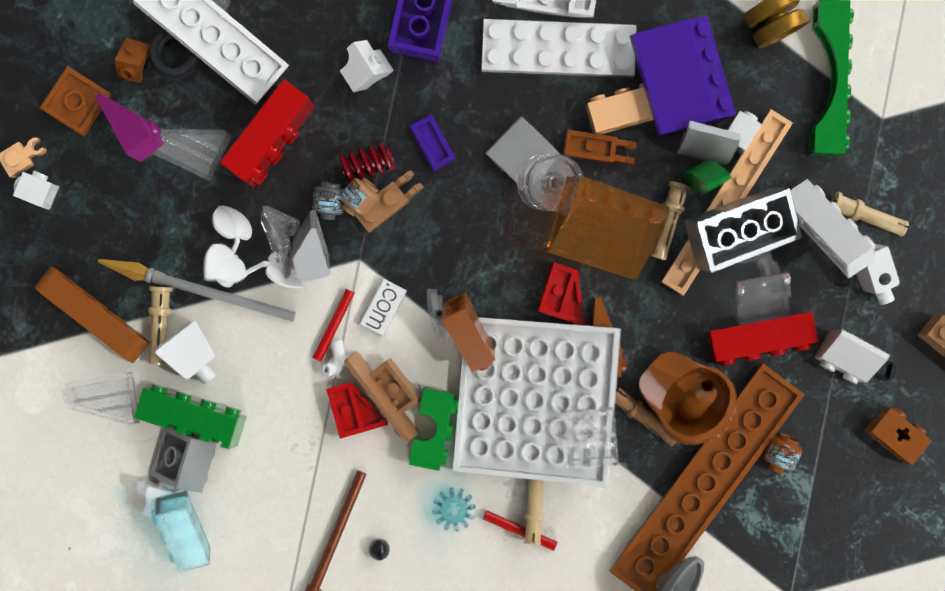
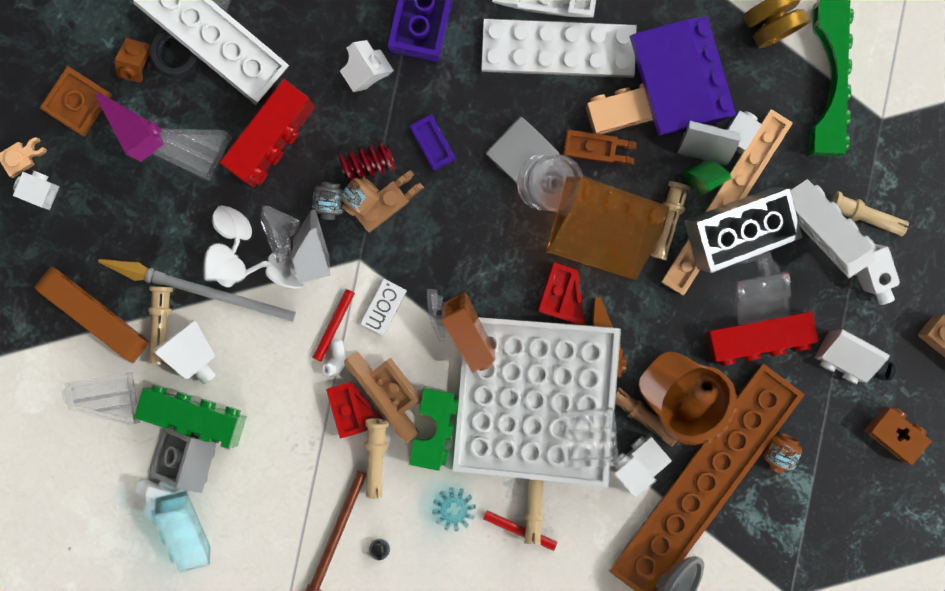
none -> tan pin [364,418,389,499]
none -> white brick [610,436,672,498]

